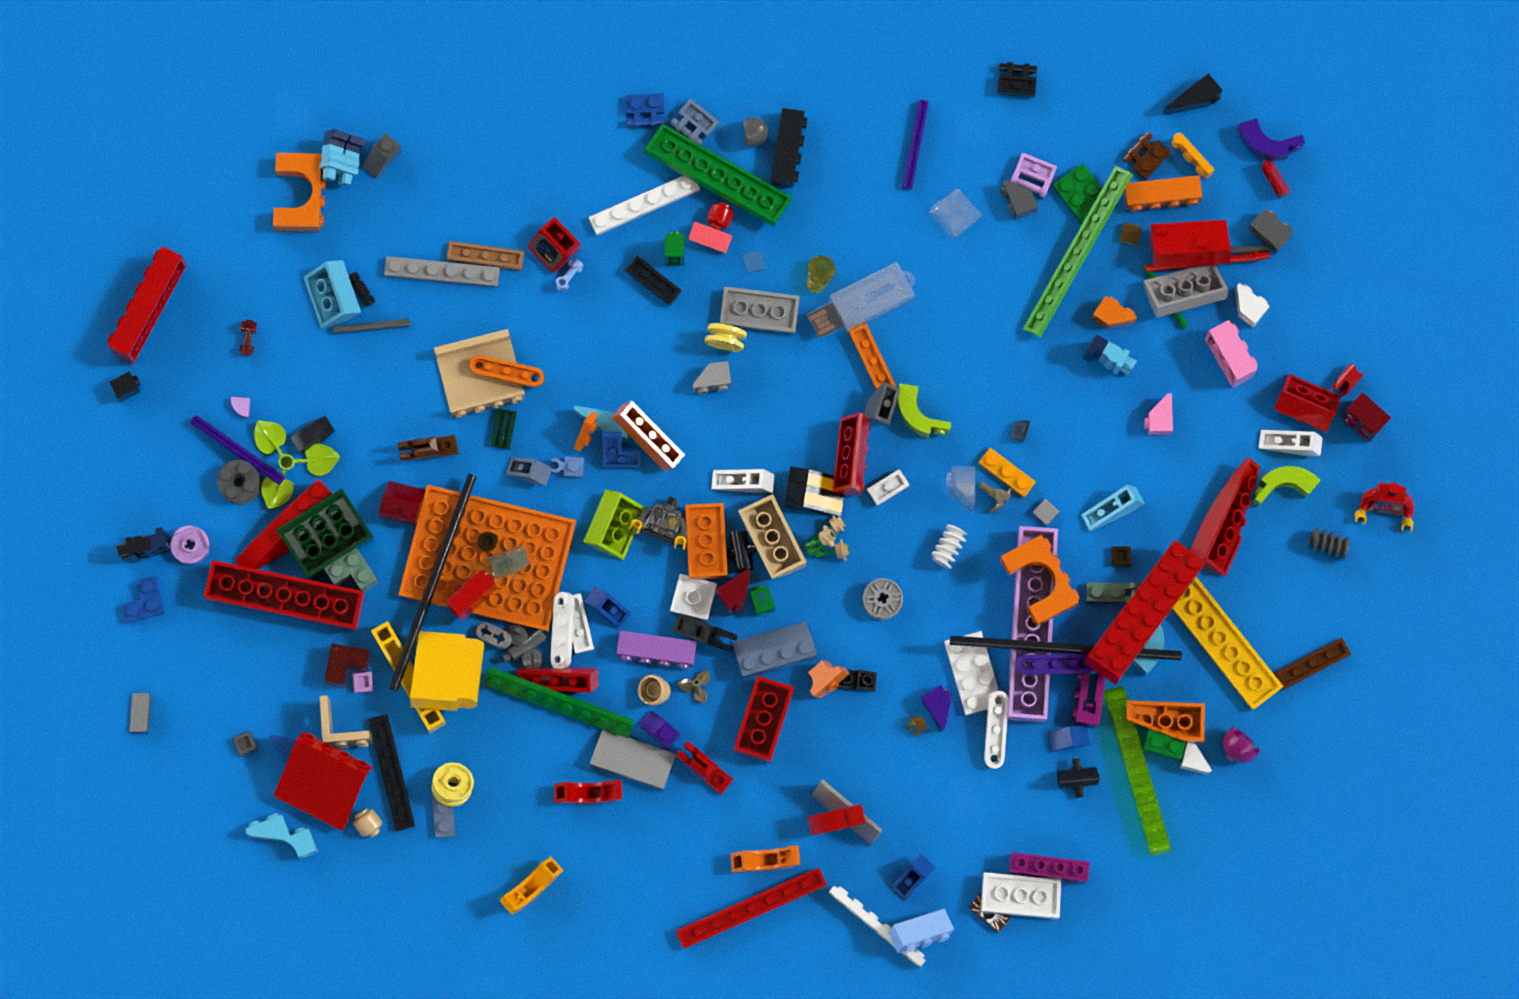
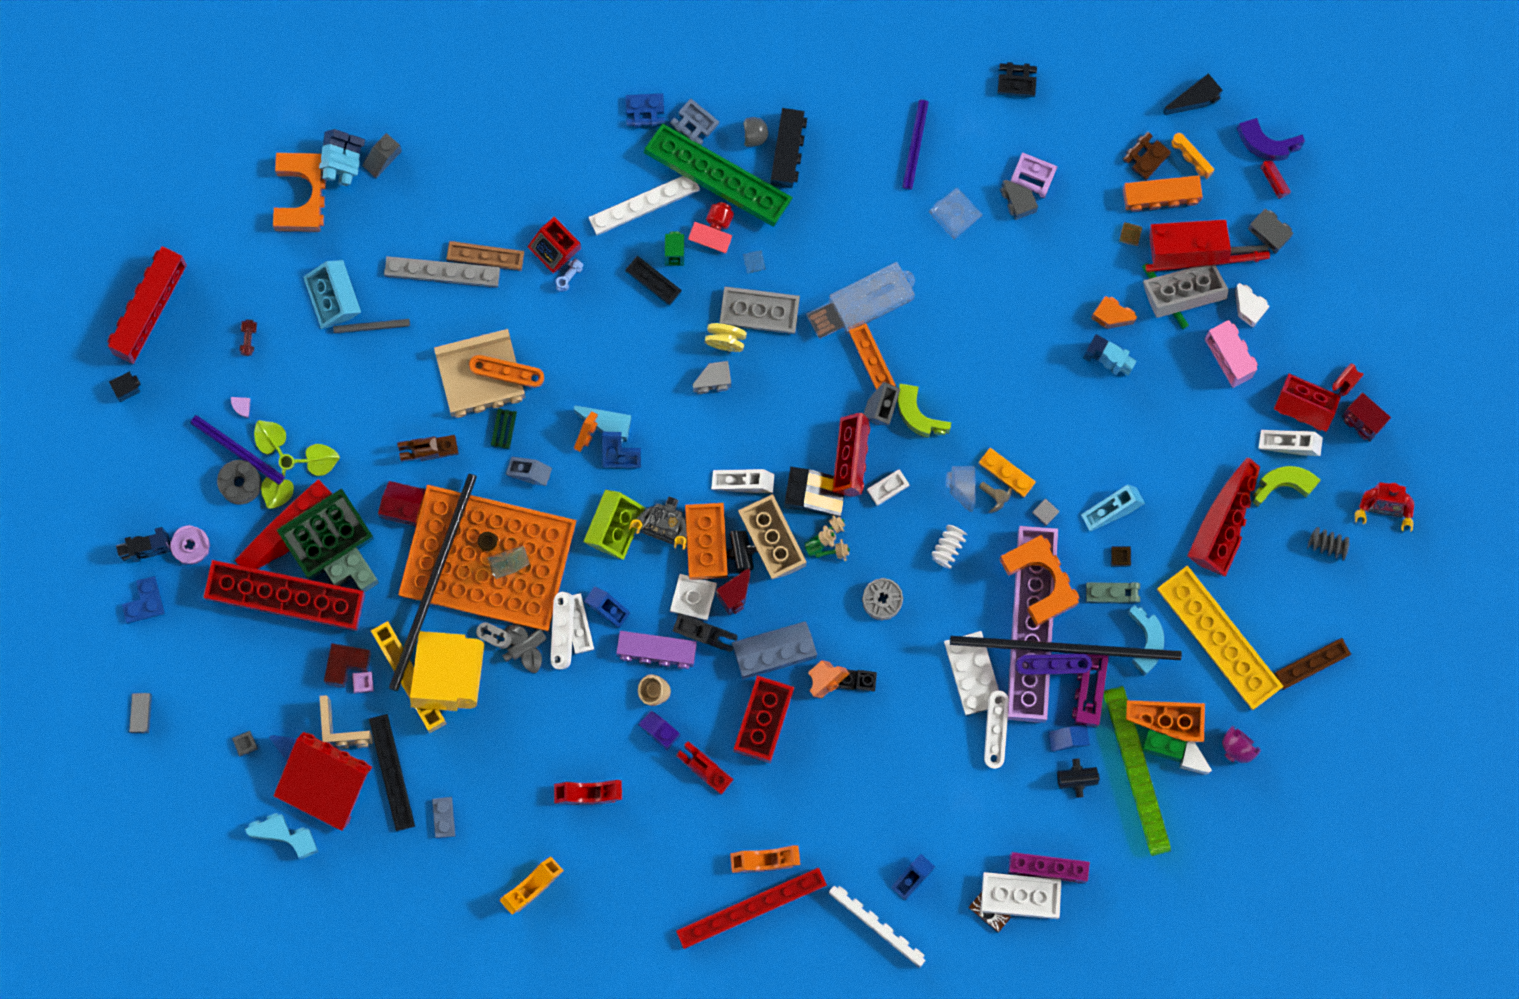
black slope [291,416,335,453] -> none
black axle [349,272,375,307] -> none
tan head [353,808,382,838] -> none
light yellow wheel [431,762,474,807] -> none
red brick [446,570,495,622] -> none
green plate [484,666,635,738] -> none
red slope [517,667,599,693] -> none
medium blue plate [551,457,584,478] -> none
light grey slope [590,729,676,791] -> none
brick [611,401,685,471] -> none
dark tan plant [678,670,710,703] -> none
green brick [750,585,775,617] -> none
clear yellow hair [806,255,836,294] -> none
red arch [807,804,866,836] -> none
light grey slope [811,779,883,845] -> none
light blue brick [888,909,954,953] -> none
clear orange plate [905,716,927,737] -> none
dark purple slope [921,685,952,732] -> none
clear smoke slope [1010,420,1030,443] -> none
bright green plate [1023,166,1133,338] -> none
green plate [1052,163,1117,225] -> none
red brick [1084,540,1206,685] -> none
bright pink slope [1144,394,1173,435] -> none

